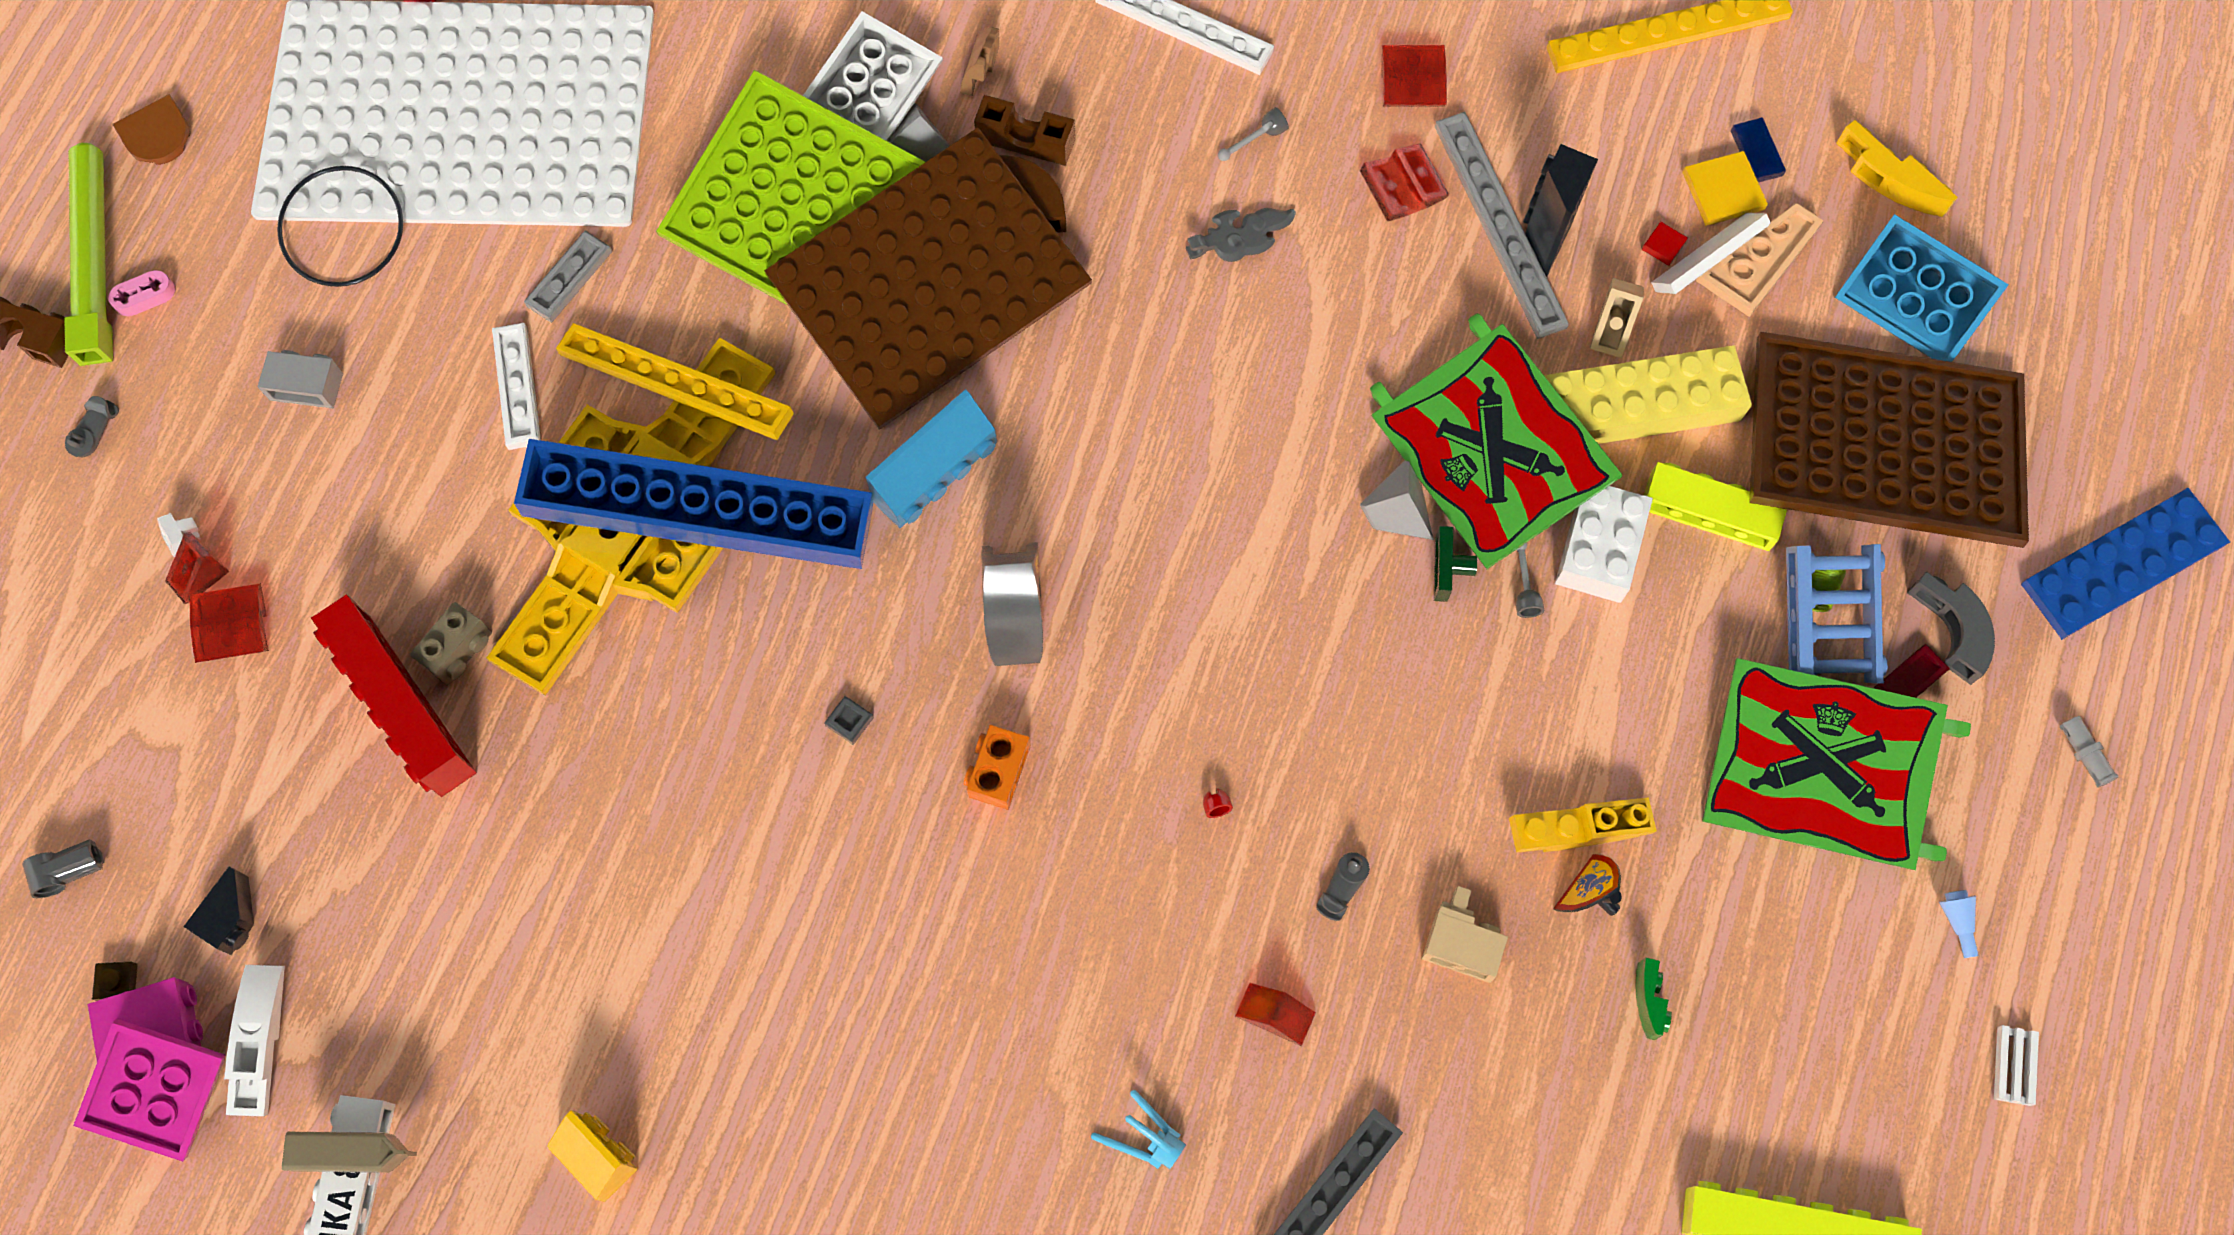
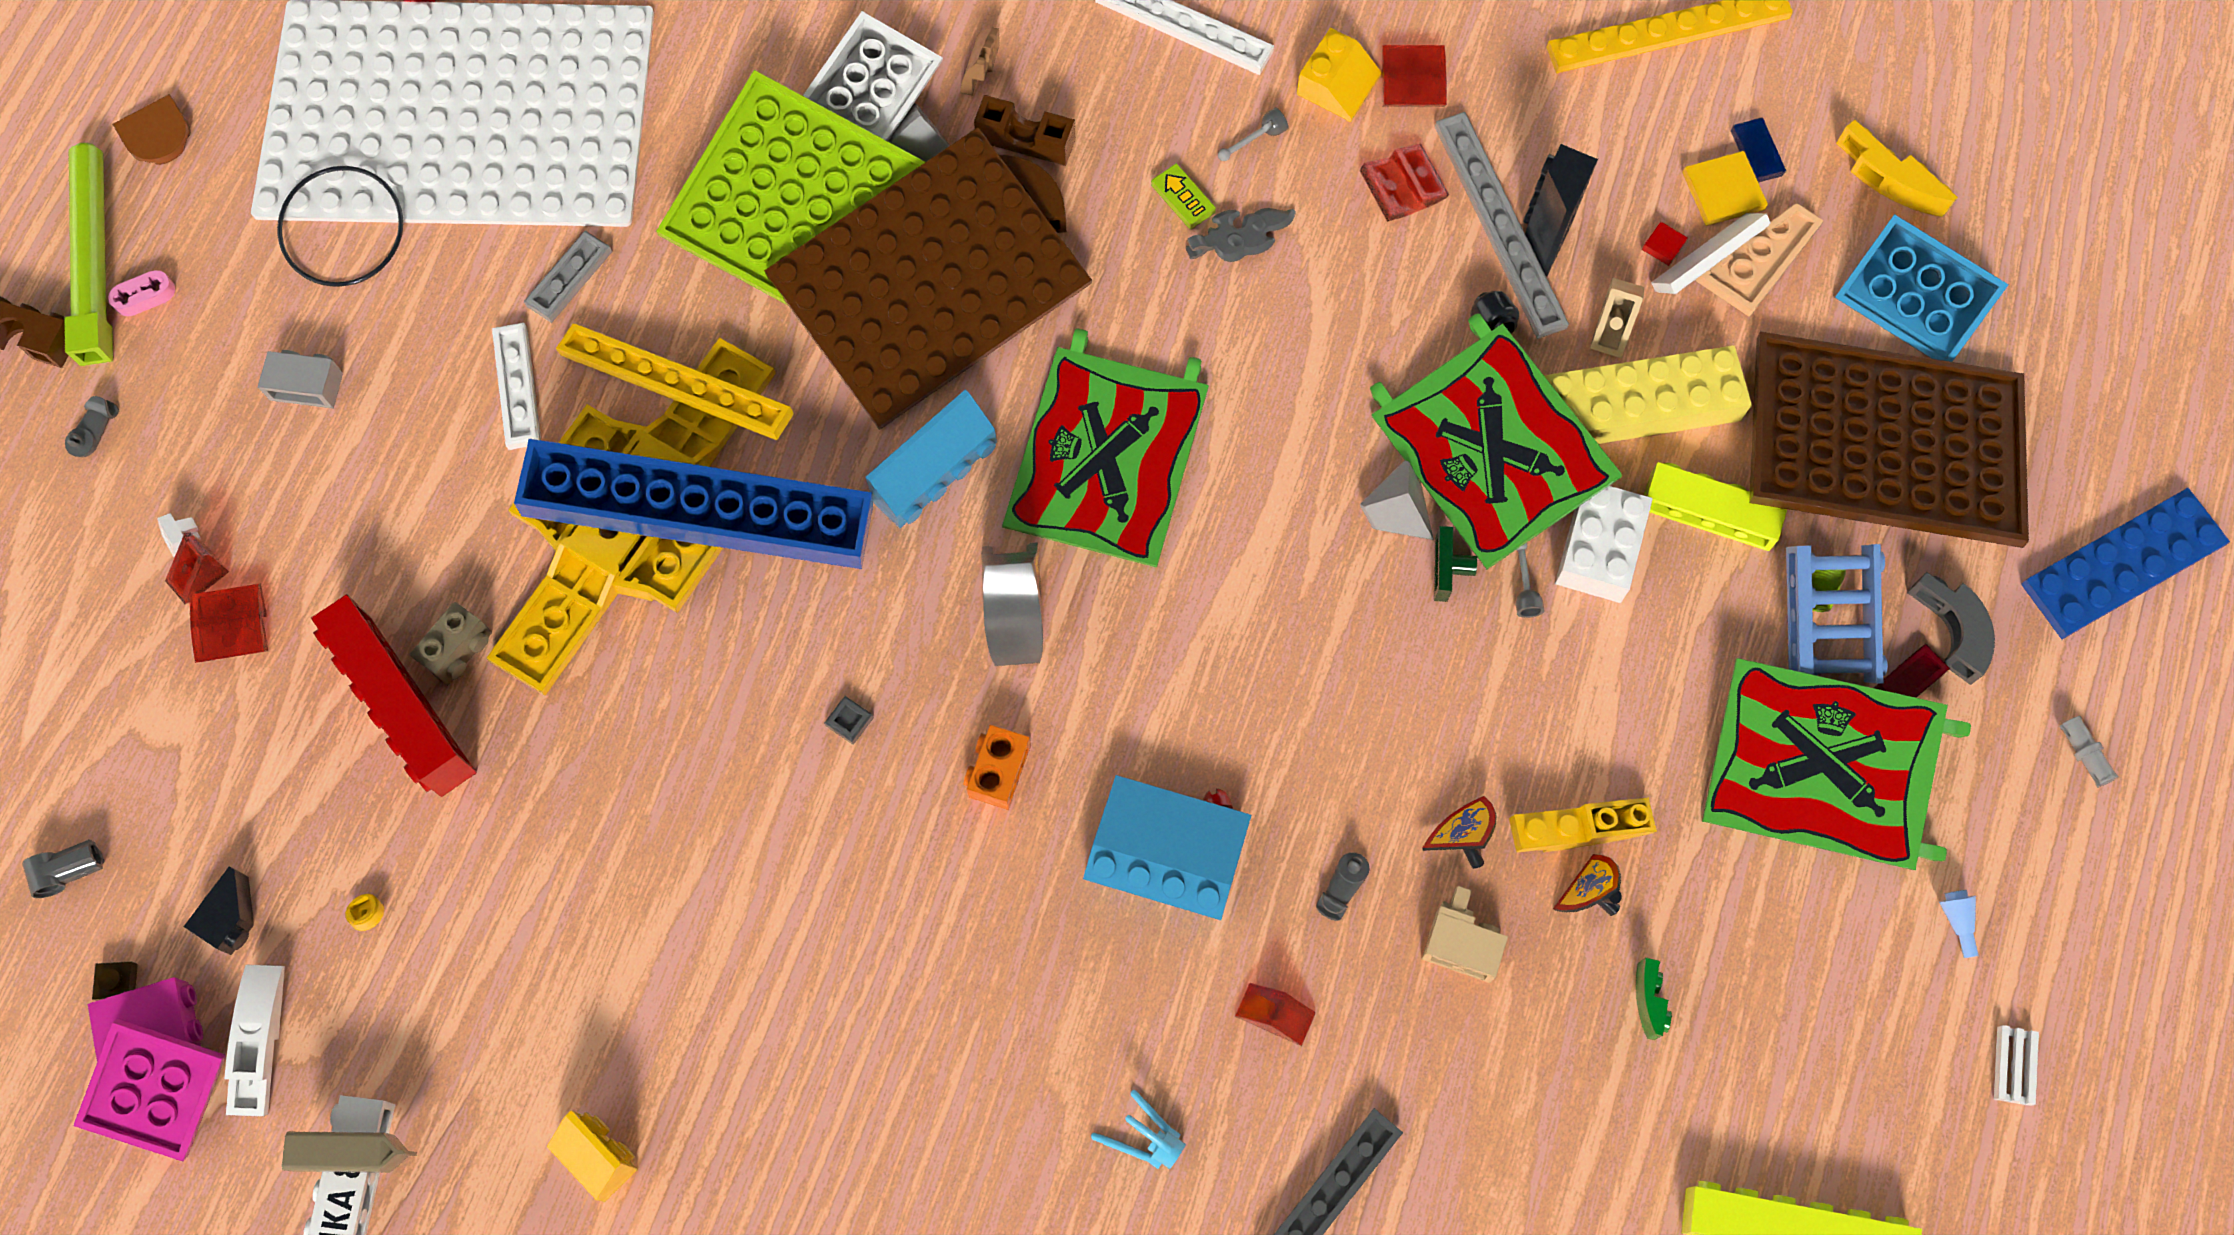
none -> yellow tile [345,894,385,931]
none -> flag [1002,329,1209,568]
none -> dark azure slope [1083,775,1252,920]
none -> lime tile [1151,163,1216,230]
none -> yellow slope [1297,27,1382,122]
none -> shield [1422,796,1497,869]
none -> black head [1470,291,1519,334]

